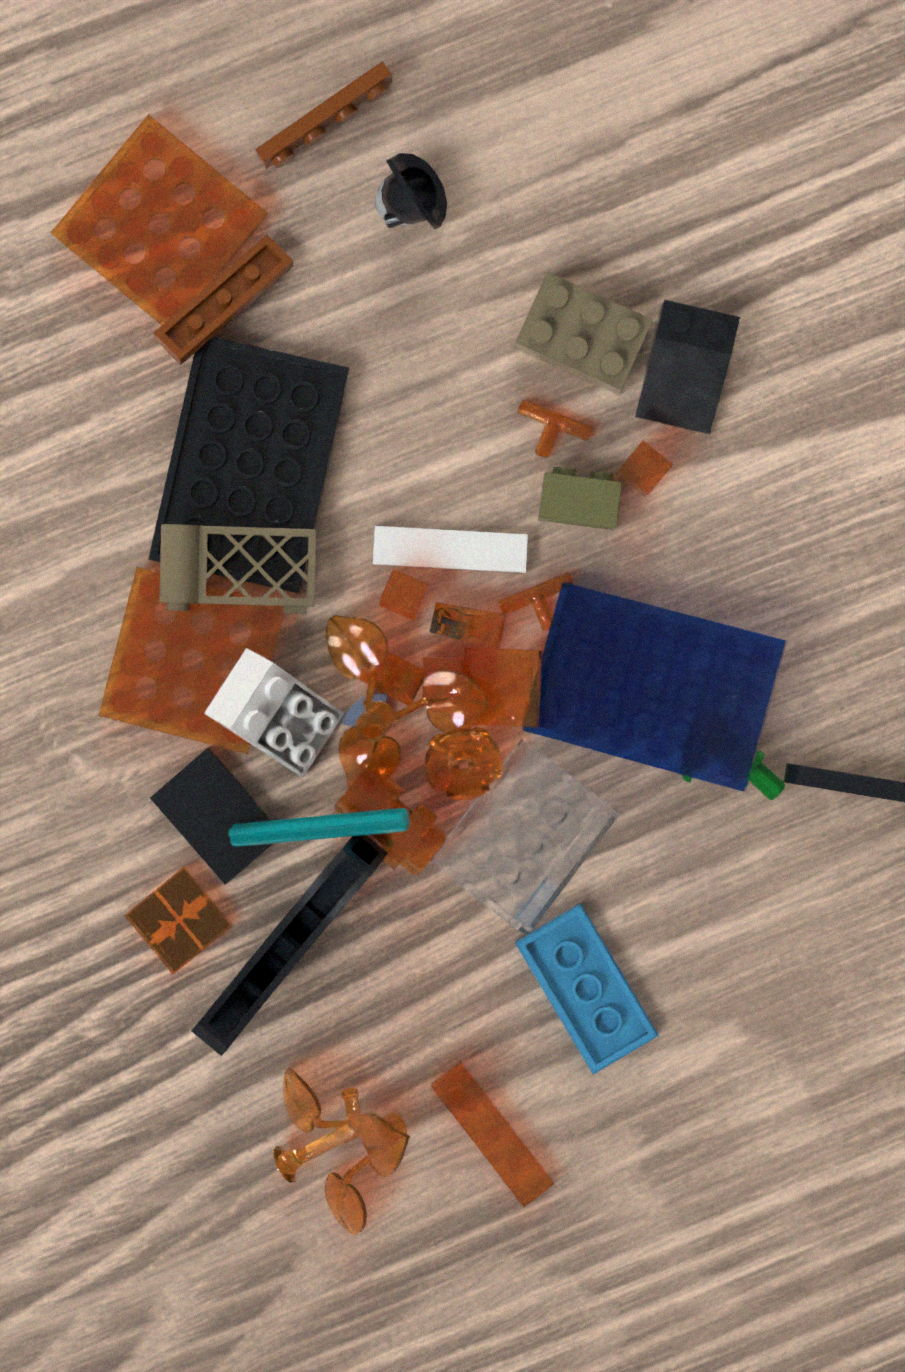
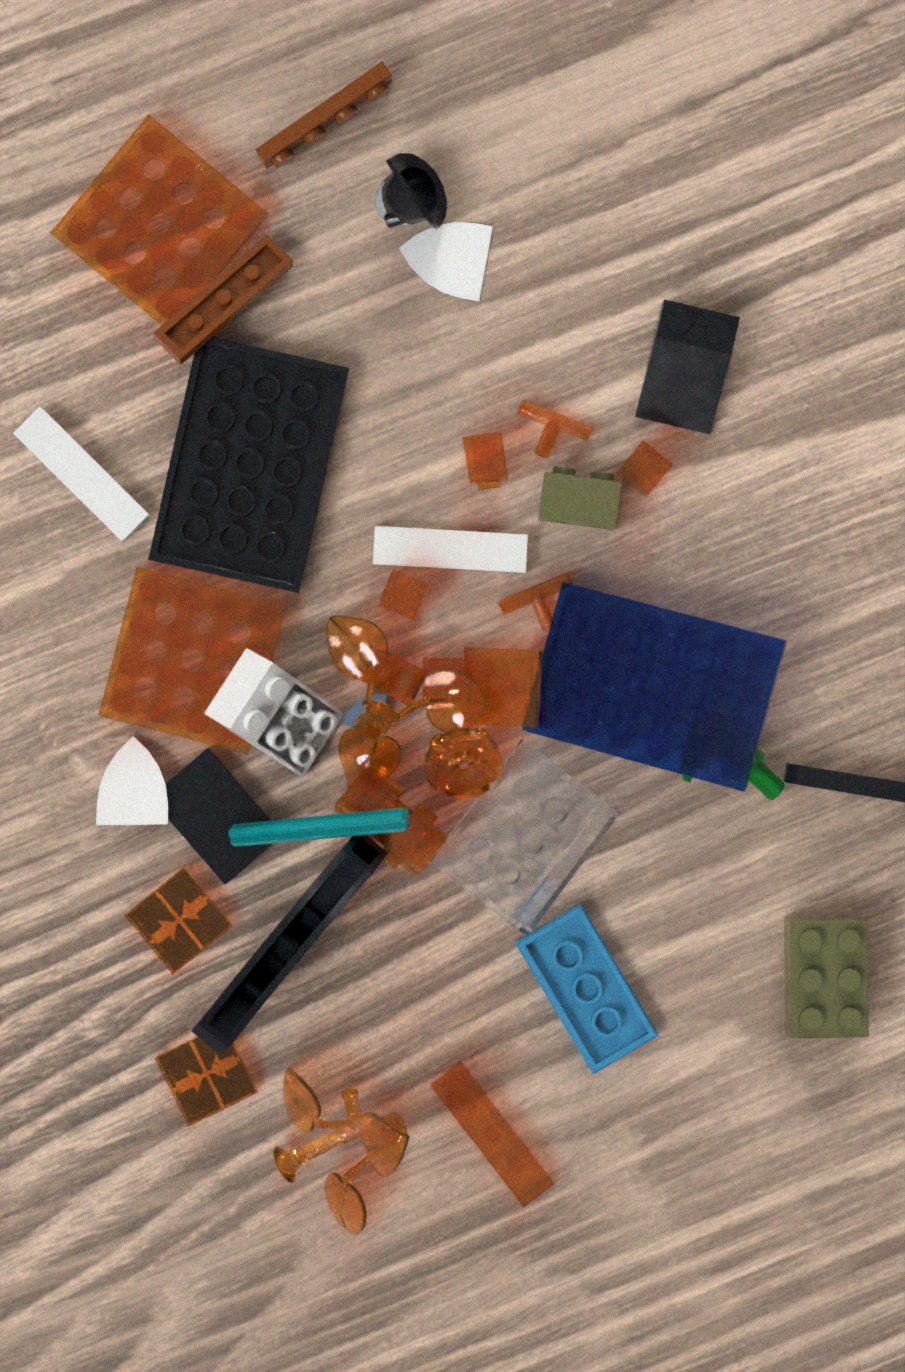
dark tan piece [159,524,317,614] -> none
clear orange leg [429,602,507,649] -> none
dark tan brick [514,272,653,395] -> none
none -> white tile [13,406,150,542]
none -> white sticker [96,736,168,825]
none -> clear orange tile [155,1036,258,1127]
none -> white sticker [399,222,493,302]
none -> clear orange brick [462,431,508,491]
none -> olive brick [784,917,869,1038]

